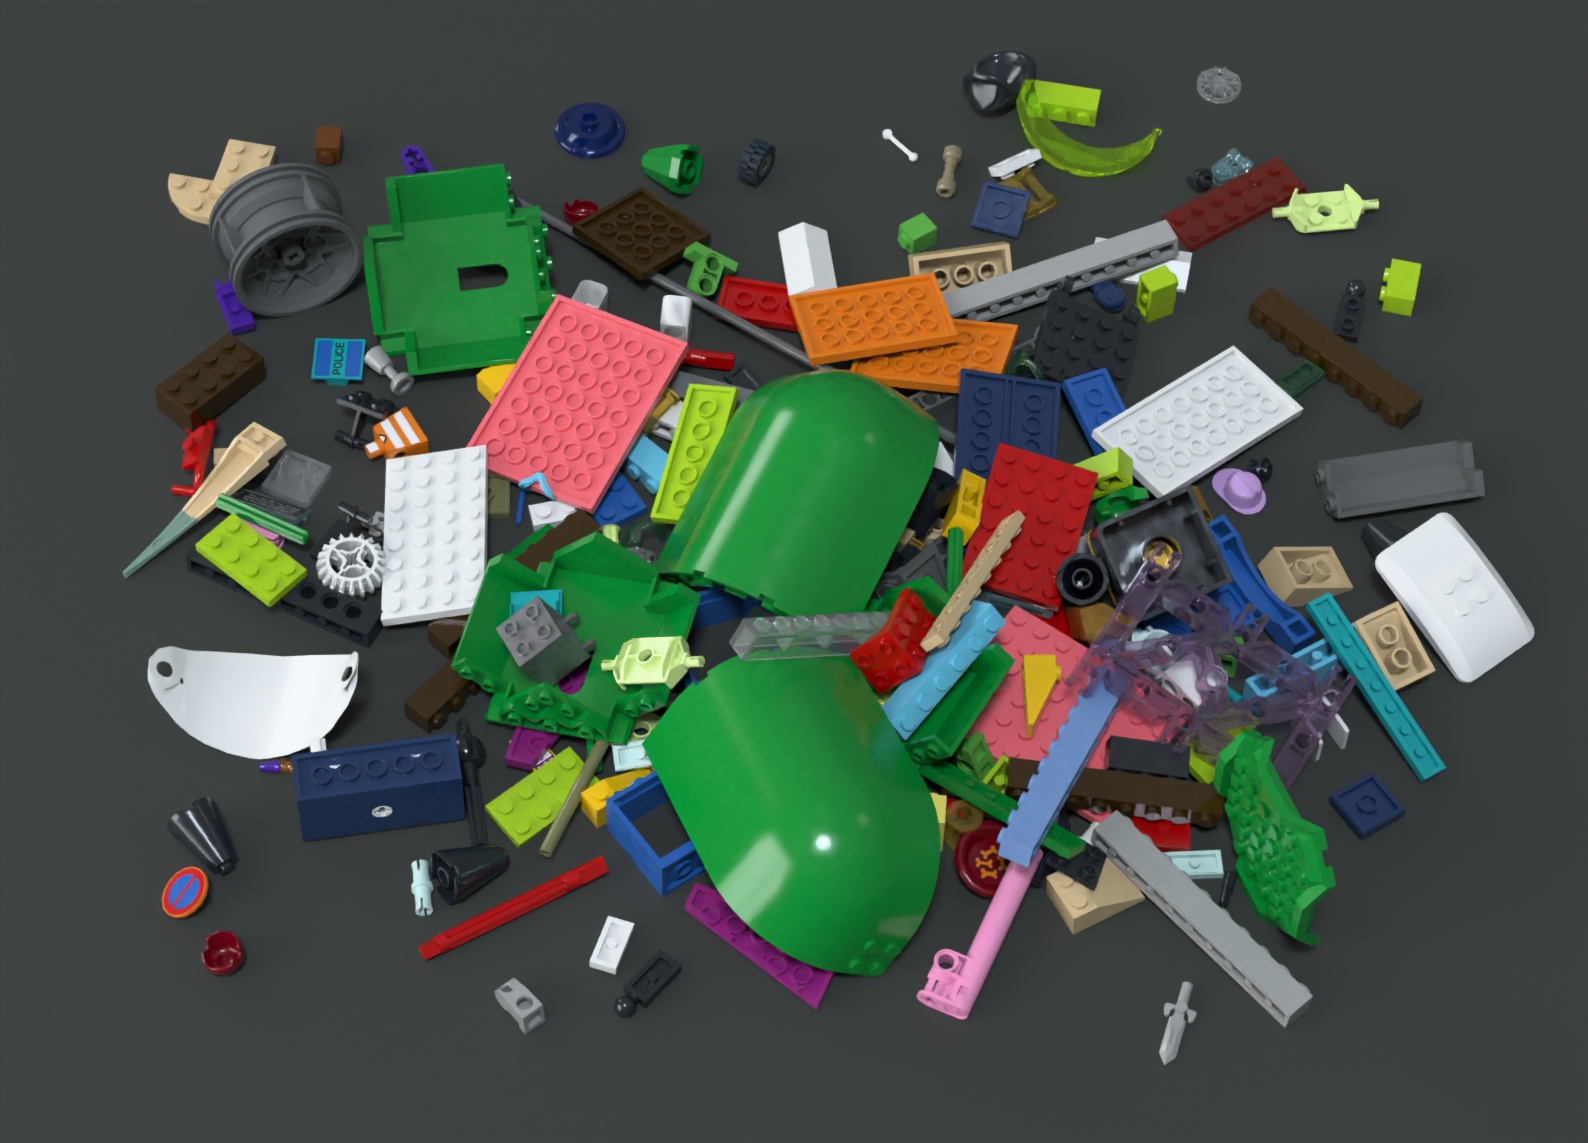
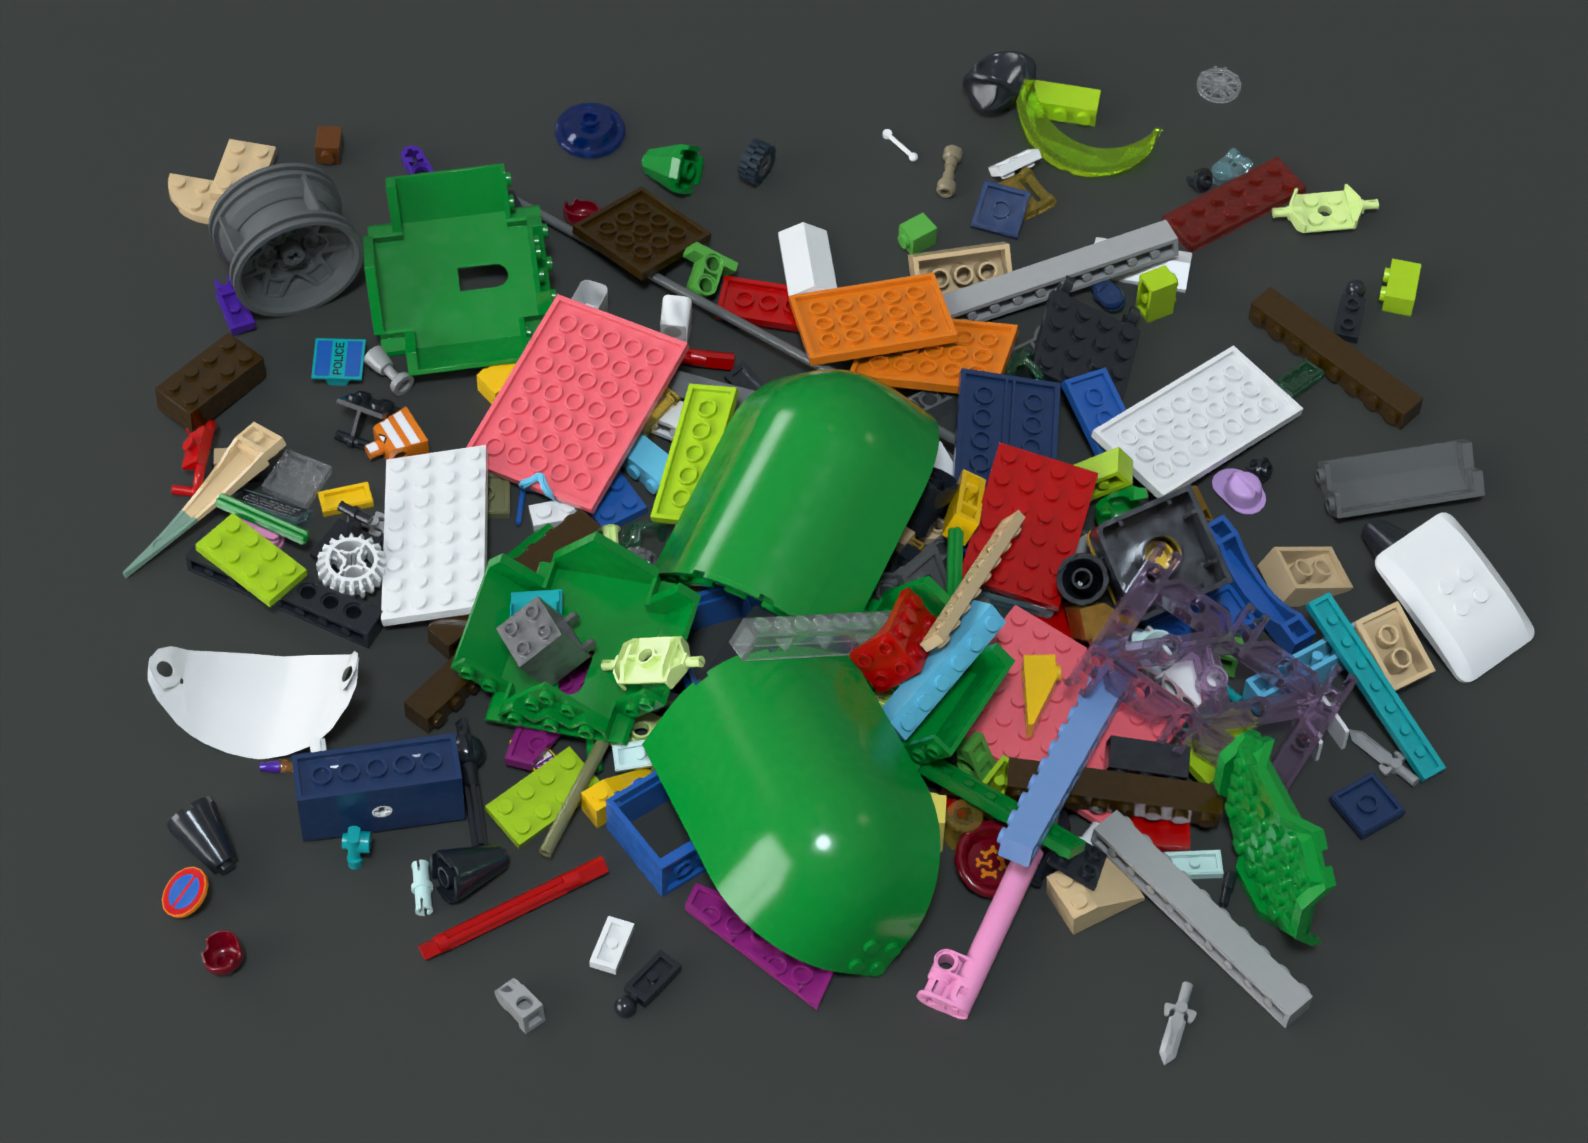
none -> yellow tile [318,482,374,517]
none -> teal plate [342,826,372,870]
none -> light grey sword [1349,729,1420,787]

